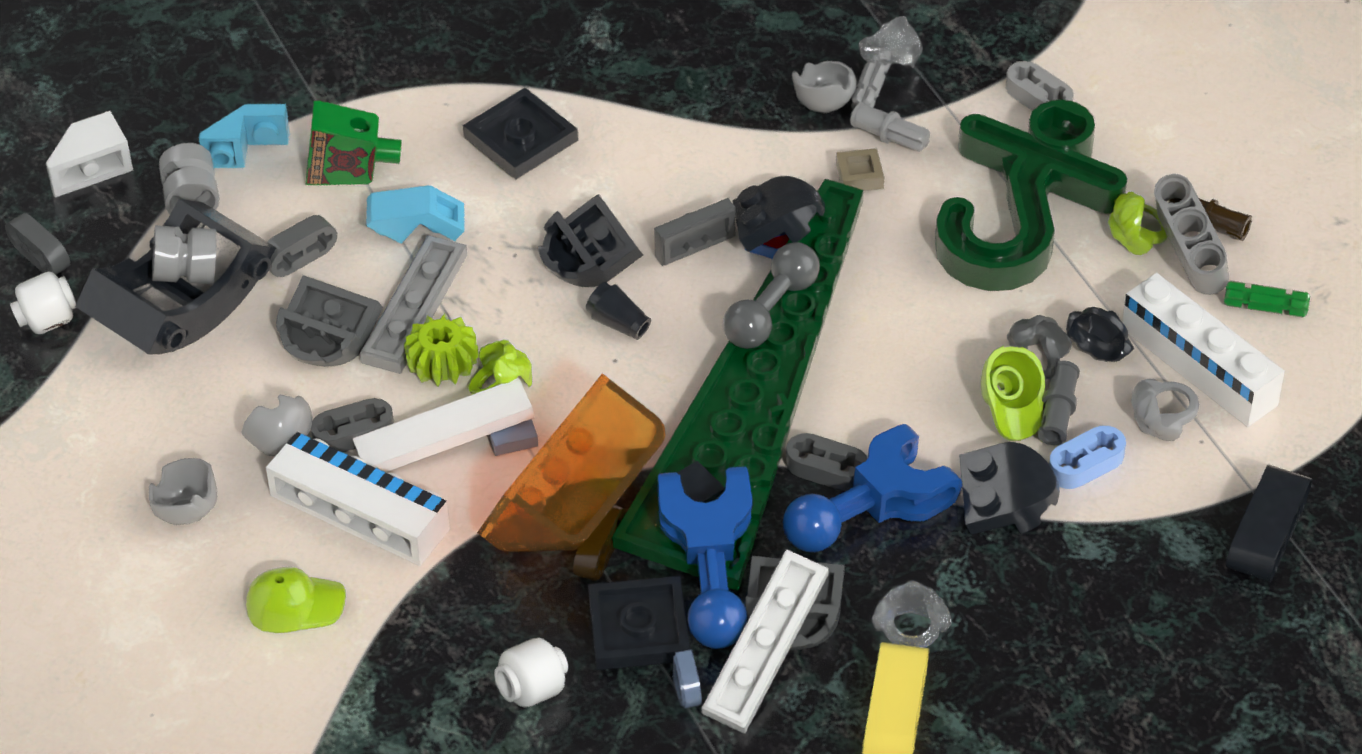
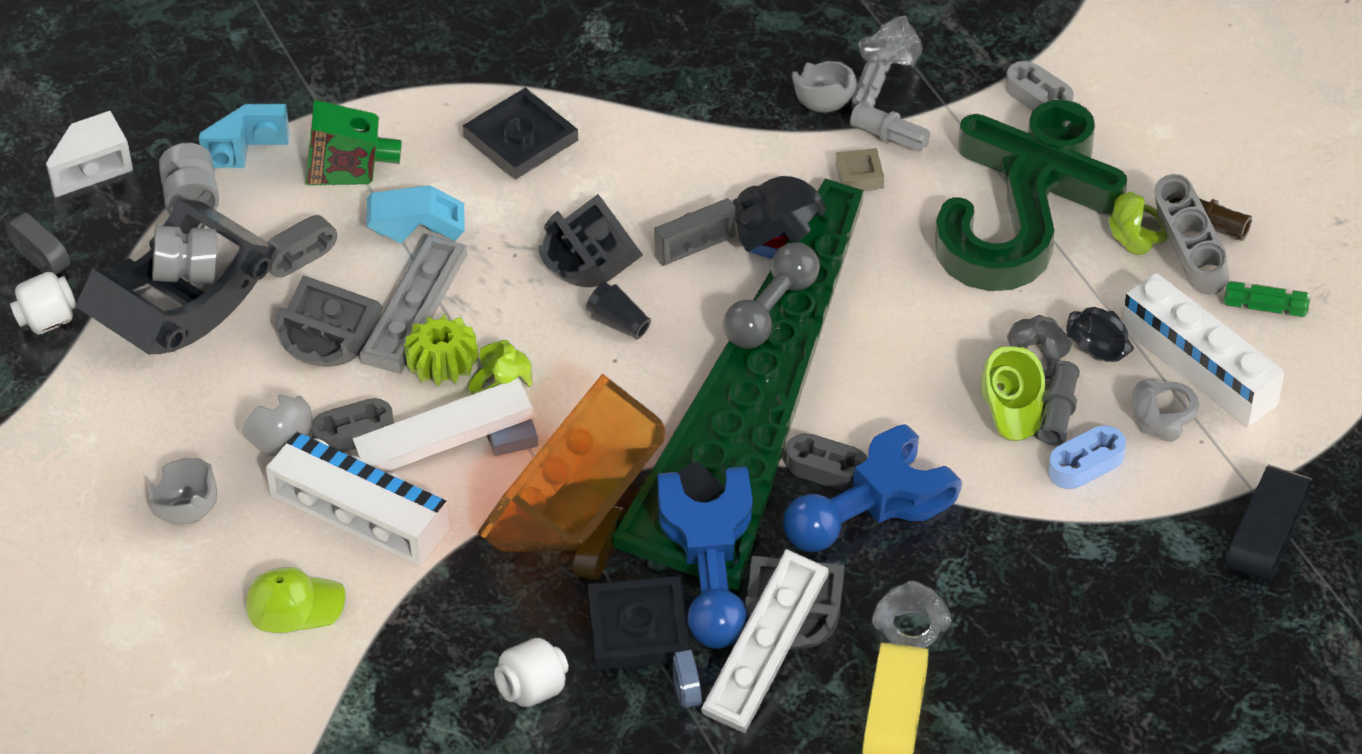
black slope [959,442,1060,535] -> none

